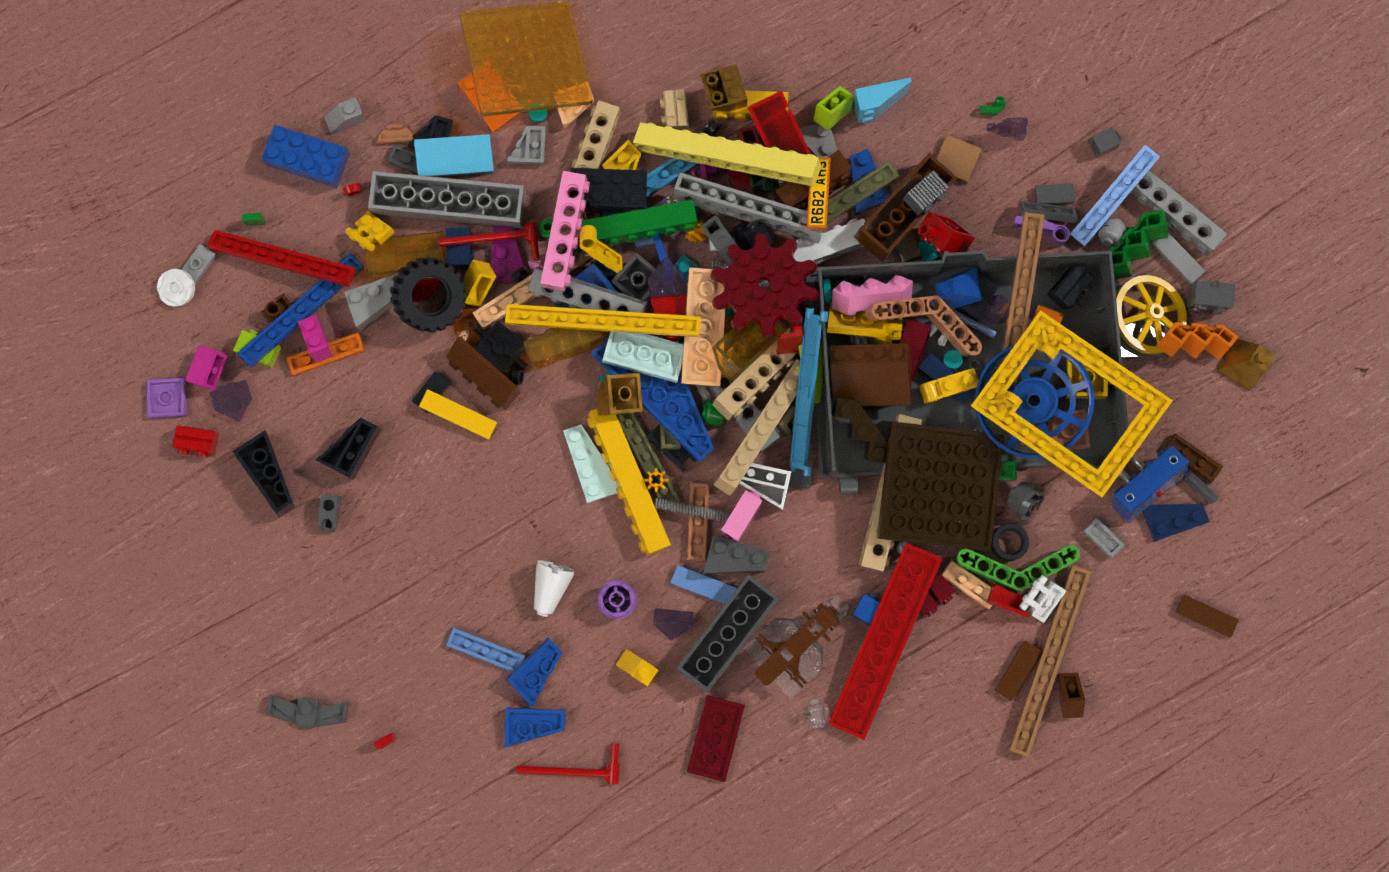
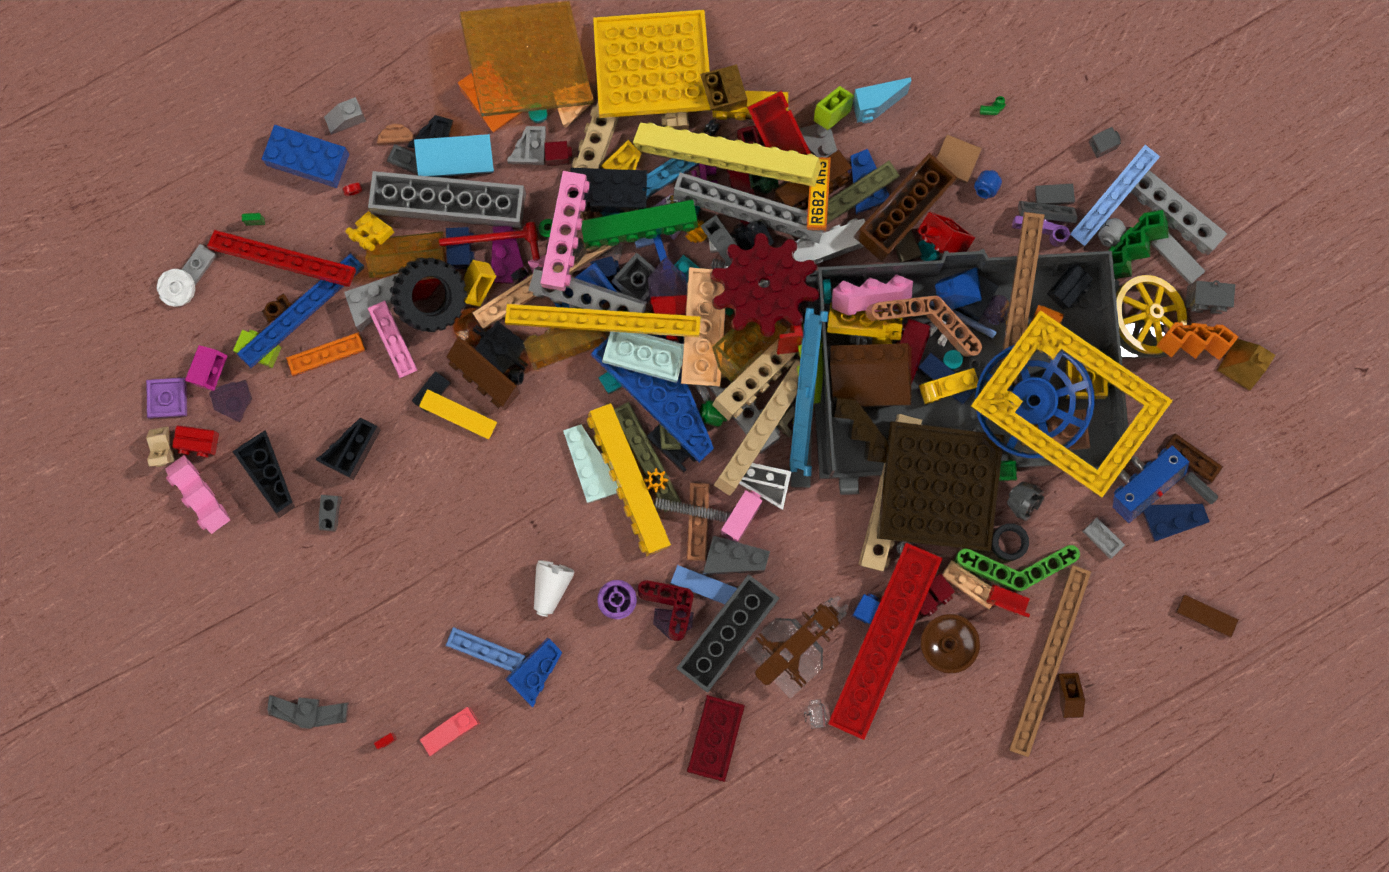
dark pink brick [298,314,333,363] -> none
blue wing [505,707,566,748] -> none
red bar [516,744,620,784] -> none
yellow plate [579,225,622,273] -> none
pearl gold slope [596,373,643,416] -> none
yellow slope [616,649,659,687] -> none
dark grey brick [903,170,949,216] -> none
clear purple plate [987,118,1028,141] -> none
reddish brown tile [994,641,1042,701] -> none
white plate [1019,575,1066,623] -> none
none -> tan brick [146,427,174,467]
none -> bright pink brick [165,455,230,534]
none -> bright pink tile [367,300,417,378]
none -> coral slope [420,707,480,756]
none -> dark red brick [544,141,573,166]
none -> yellow plate [593,10,711,118]
none -> dark red beam [637,580,694,641]
none -> reddish brown dish [921,614,980,674]
none -> blue head [974,170,1002,199]

